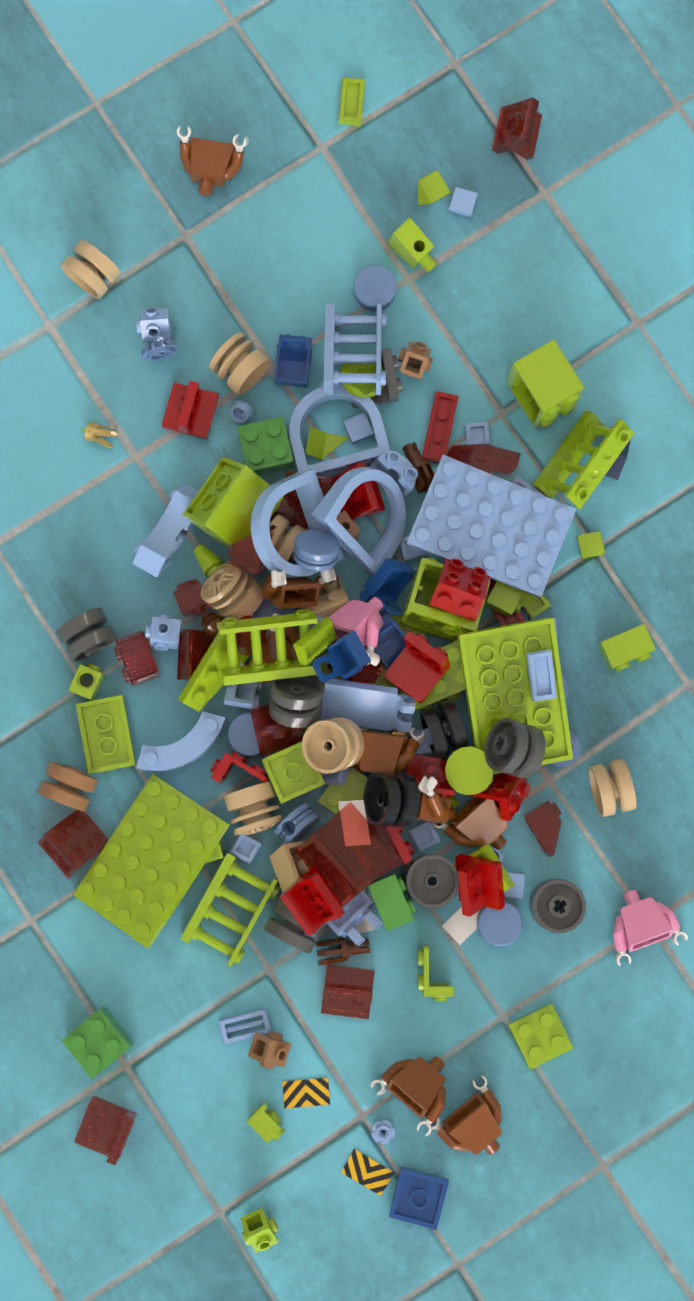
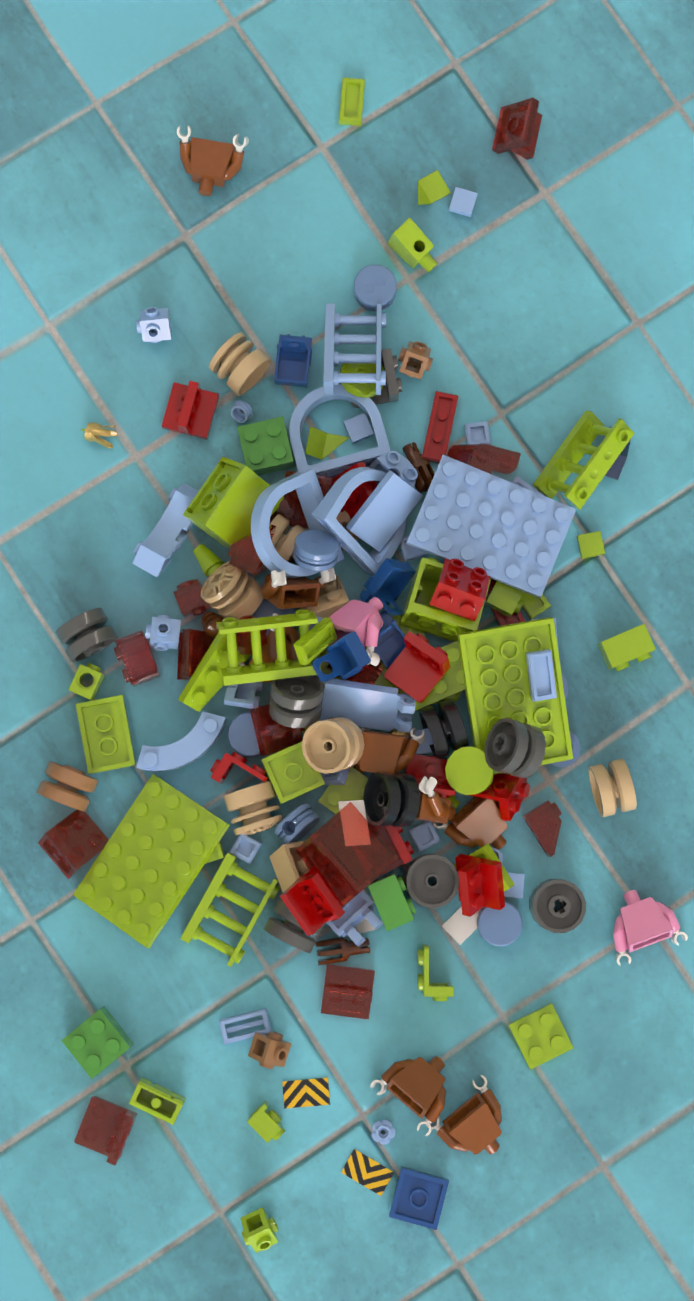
tan wheel [60,240,121,299] -> none
medium blue gear [141,339,178,361] -> none
lime container [506,340,585,429] -> none
none -> lime brick [129,1077,186,1125]
none -> light blue tile [346,470,423,552]

